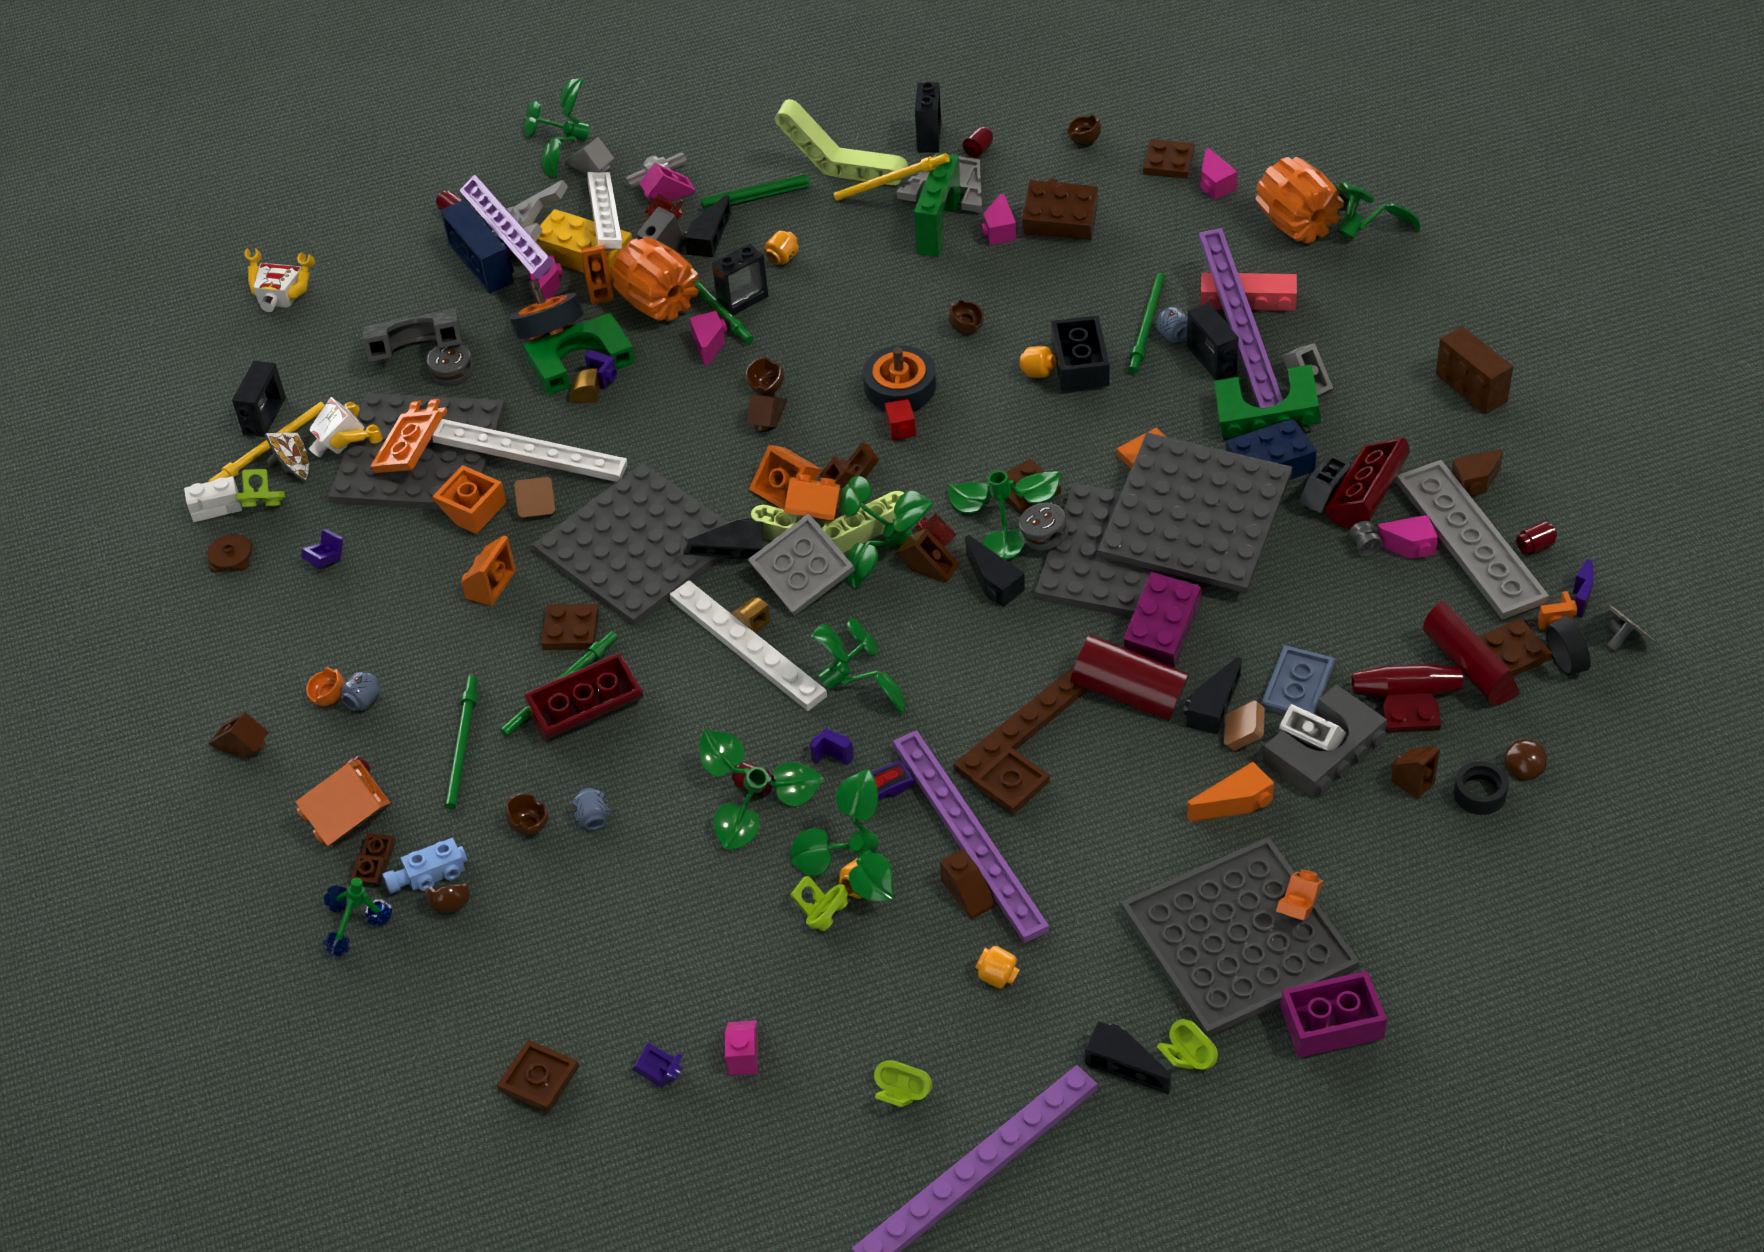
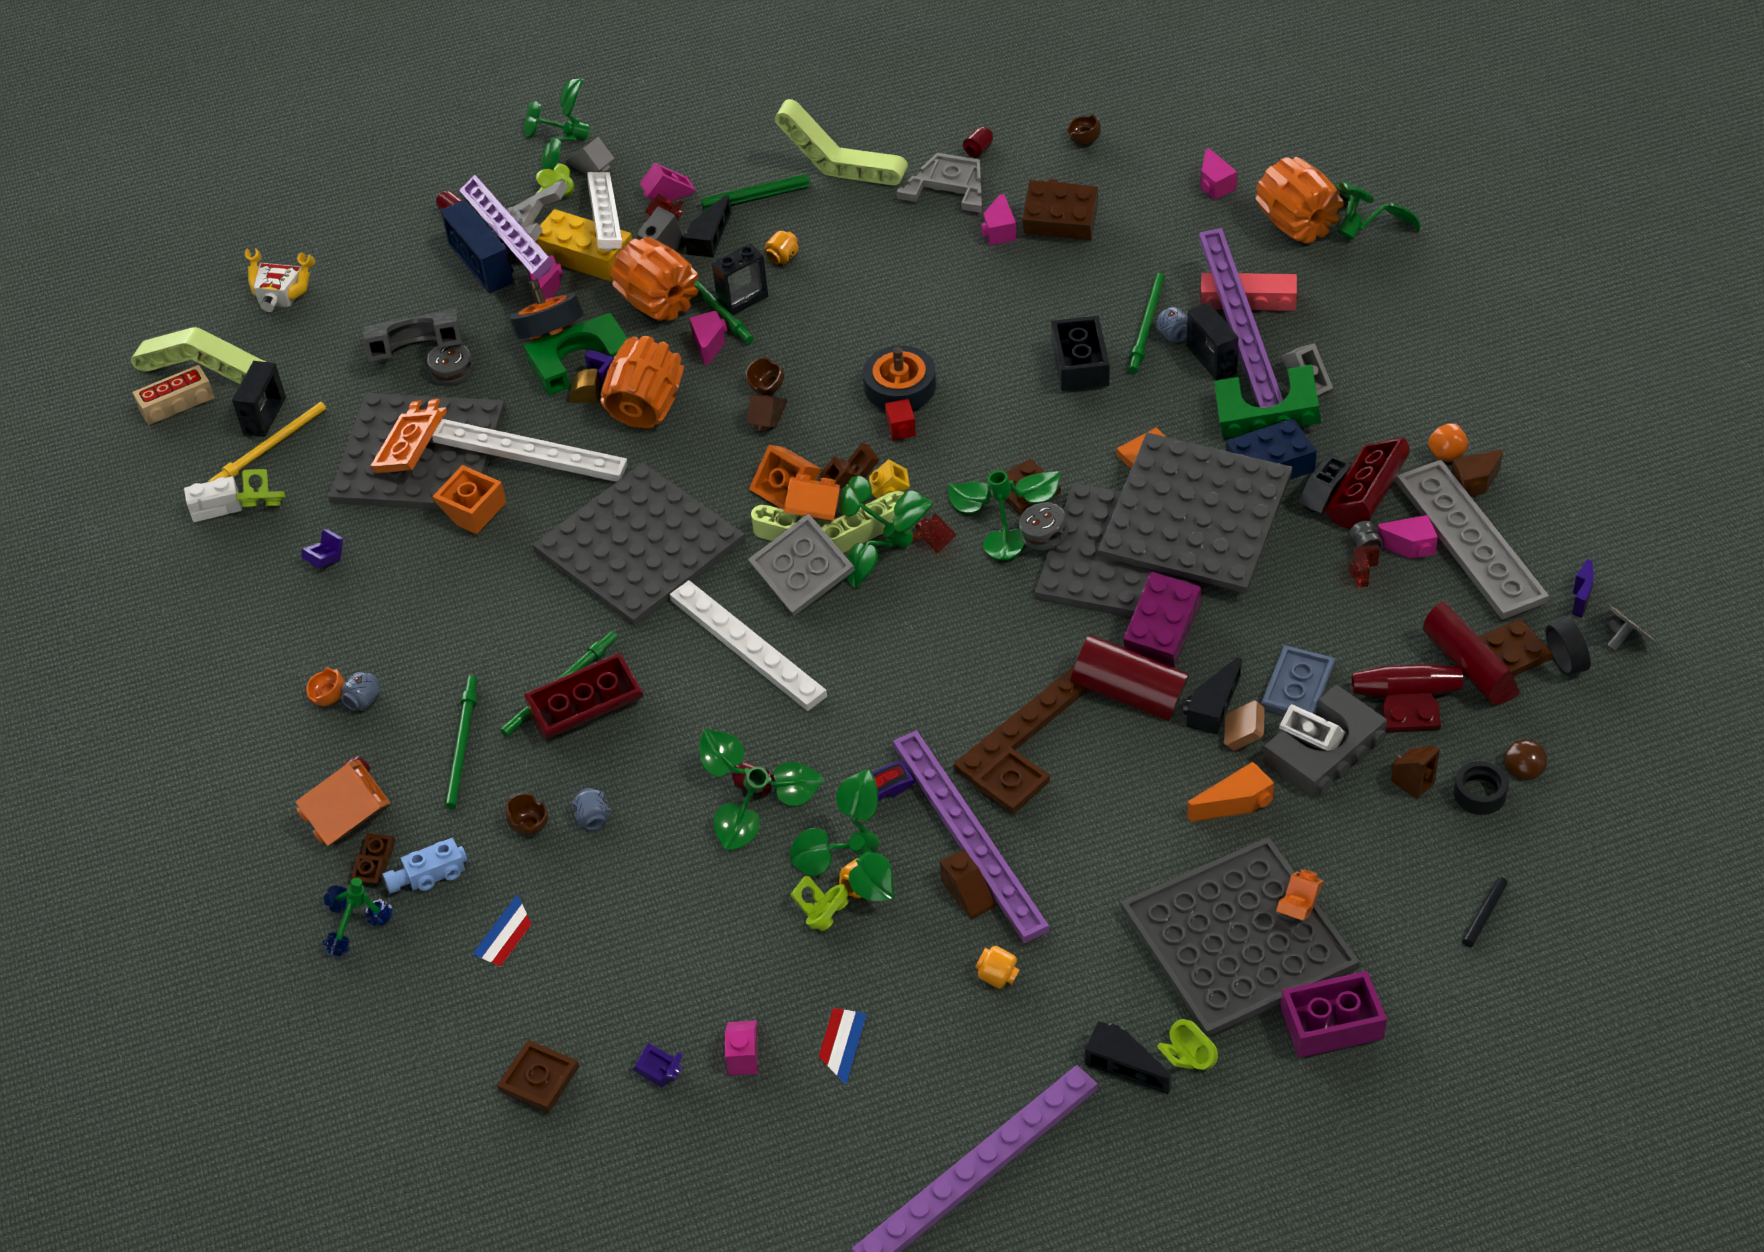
reddish brown piece [207,534,252,573] -> none
reddish brown slope [208,712,269,758] -> none
shield [264,433,309,482] -> none
torso [309,397,383,457] -> none
reddish brown hair [426,883,469,913] -> none
orange slope [461,536,516,606] -> none
medium nougat piece [514,477,556,518] -> none
reddish brown plate [541,604,599,650] -> none
orange slope [581,245,614,305] -> none
light grey axle [626,153,687,188] -> none
black slope [683,518,763,559] -> none
pearl gold brick [732,597,771,633] -> none
dark purple bracket [810,728,854,765] -> none
green plant [811,618,905,717] -> none
yellow bar [834,153,950,201] -> none
lime bracket [874,1060,932,1107] -> none
reddish brown slope [896,529,959,582] -> none
green arch [914,153,961,257] -> none
black window [915,82,942,153] -> none
reddish brown hair [948,299,984,334] -> none
black slope [965,535,1025,607] -> none
light orange head [1019,346,1057,378] -> none
reddish brown plate [1143,139,1195,179] -> none
reddish brown brick [1436,326,1513,414] -> none
dark red brick [1516,521,1557,554] -> none
orange bracket [1537,591,1577,631] -> none
none -> yellowish green beam [131,327,265,384]
none -> tan brick [133,365,215,426]
none -> sticker [473,894,532,967]
none -> lime plate [536,163,574,198]
none -> orange wheel [601,336,684,429]
none -> sticker [819,1008,867,1084]
none -> yellow brick [869,459,910,499]
none -> clear red bracket [1349,545,1380,588]
none -> orange hair [1428,424,1469,463]
none -> black bar [1462,877,1508,947]

